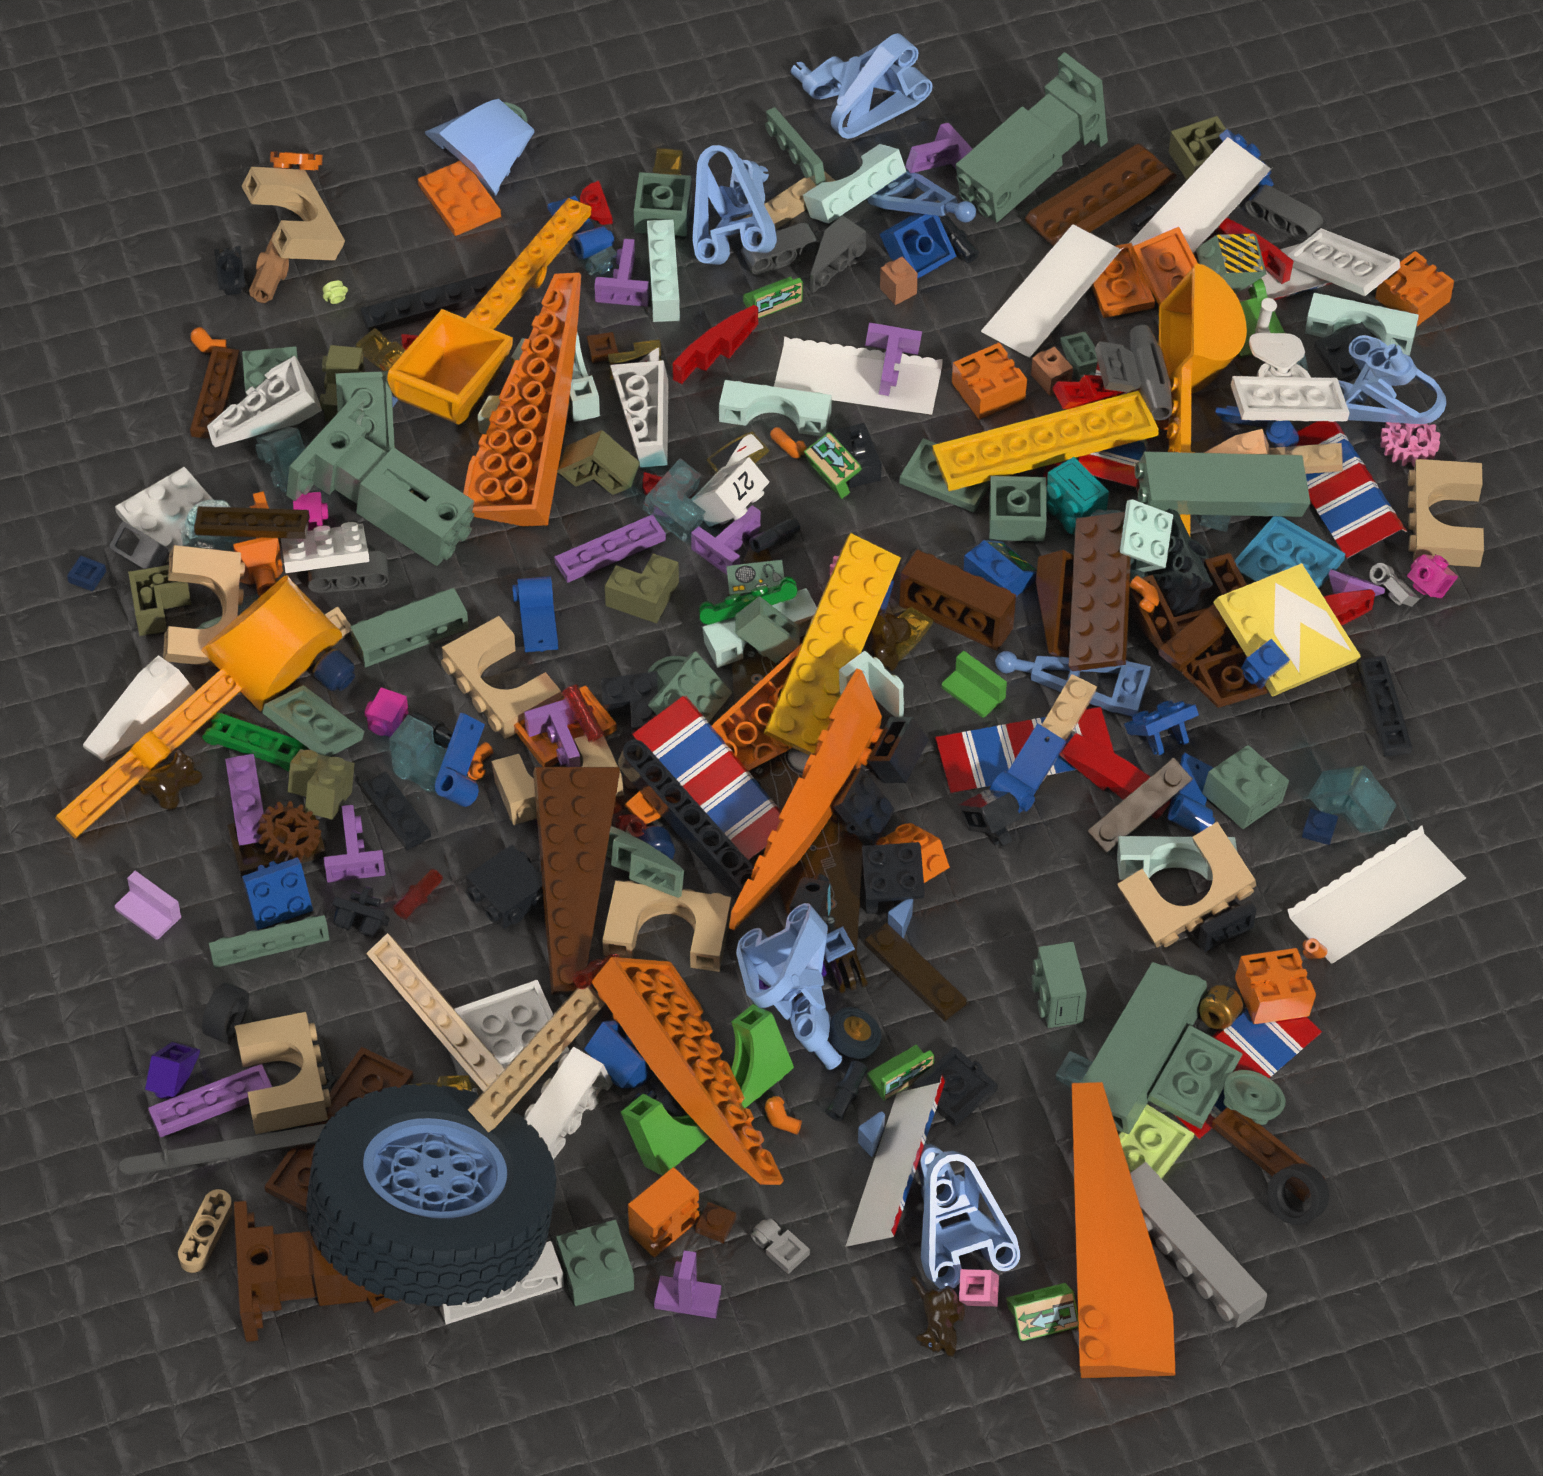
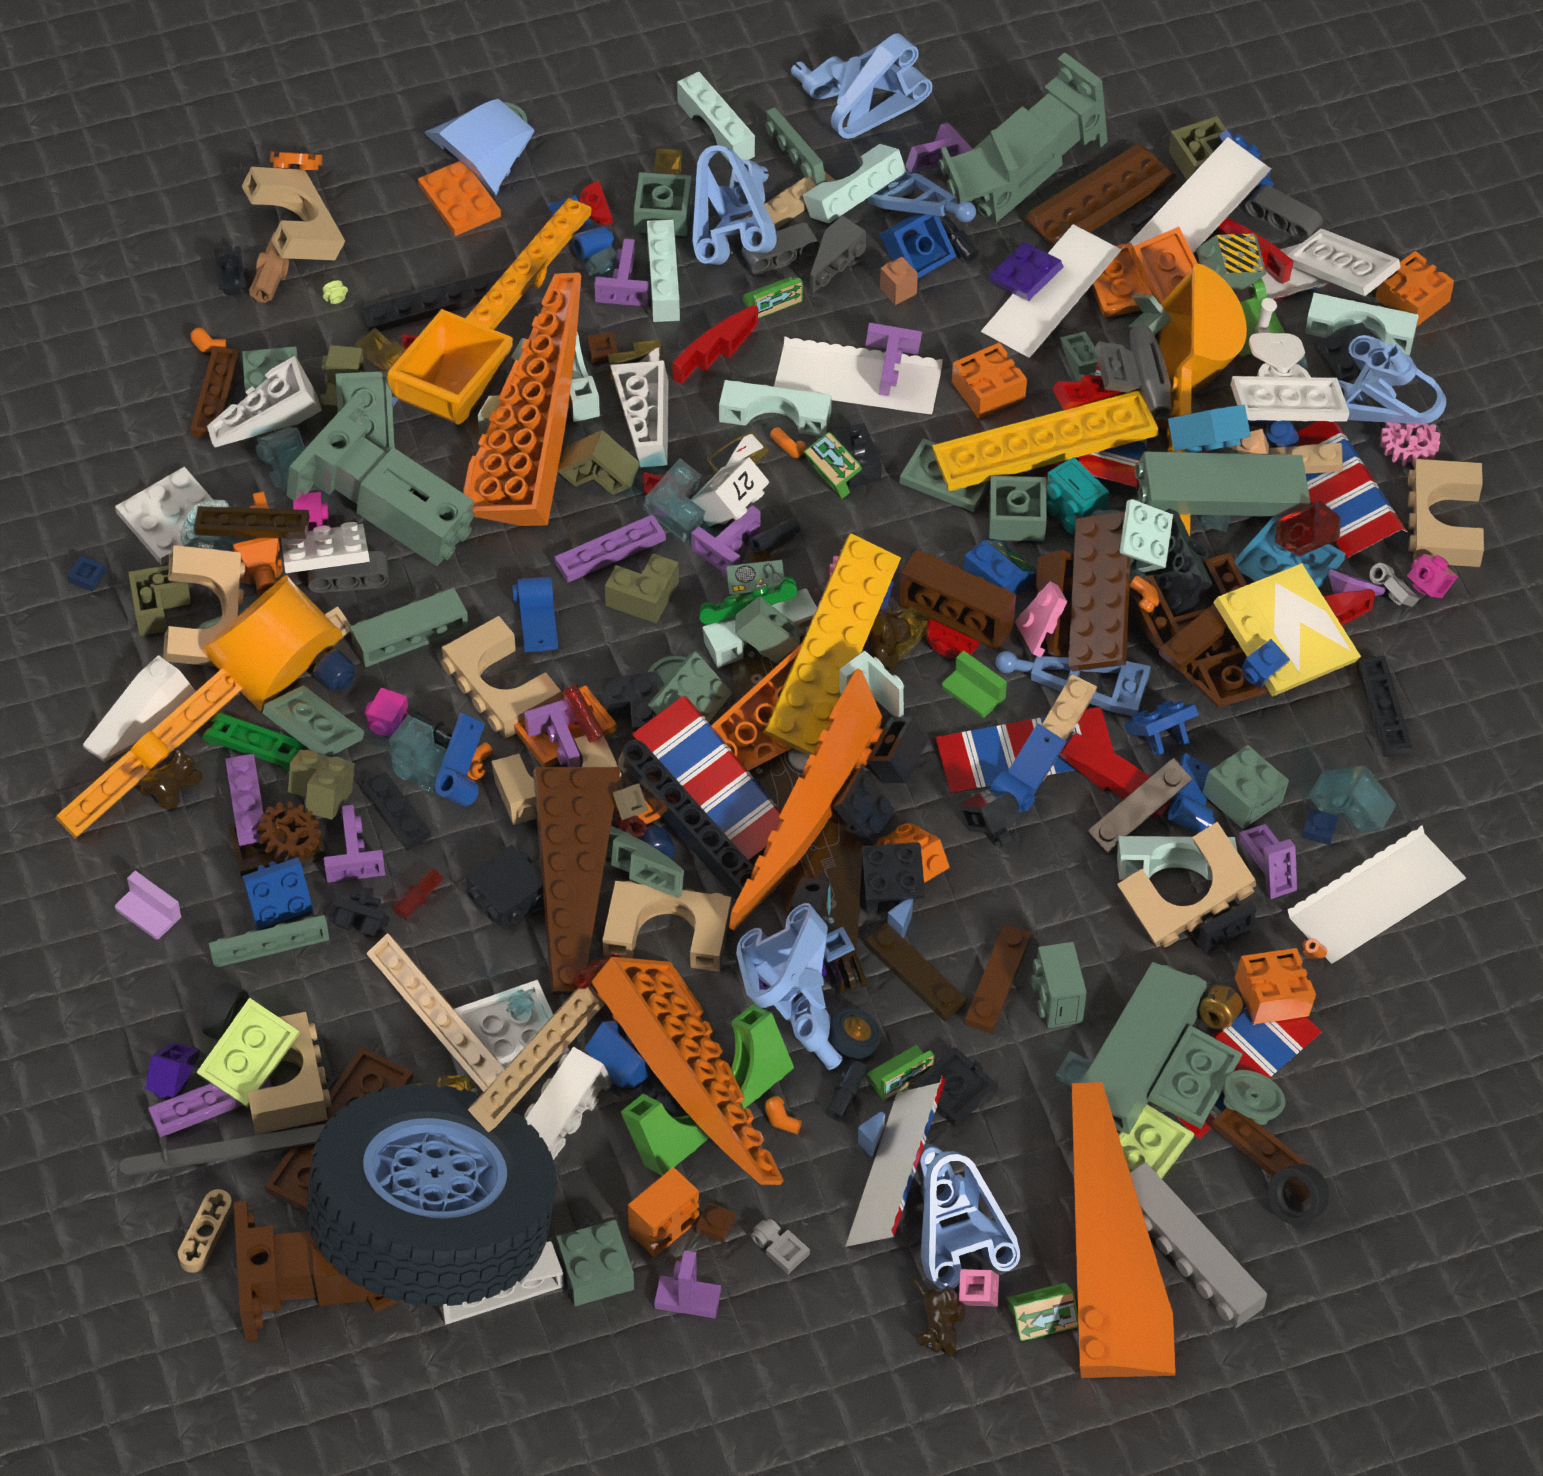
black piece [109,522,171,569] -> none
nougat brick [1031,347,1073,396] -> none
none -> yellowish green plate [197,998,300,1108]
none -> clear light blue plate [506,989,535,1016]
none -> dark tan plate [613,783,648,820]
none -> light aqua arch [677,72,755,164]
none -> red plate [925,618,980,659]
none -> sand green panel [939,128,1020,202]
none -> reddish brown plate [965,924,1032,1034]
none -> dark purple plate [989,242,1064,301]
none -> bright pink wing [1015,581,1067,657]
none -> sand green panel [1128,293,1172,335]
none -> dark azure piece [1168,404,1251,453]
none -> medium lavender bracket [1239,824,1297,899]
none -> clear red slope [1275,500,1341,557]

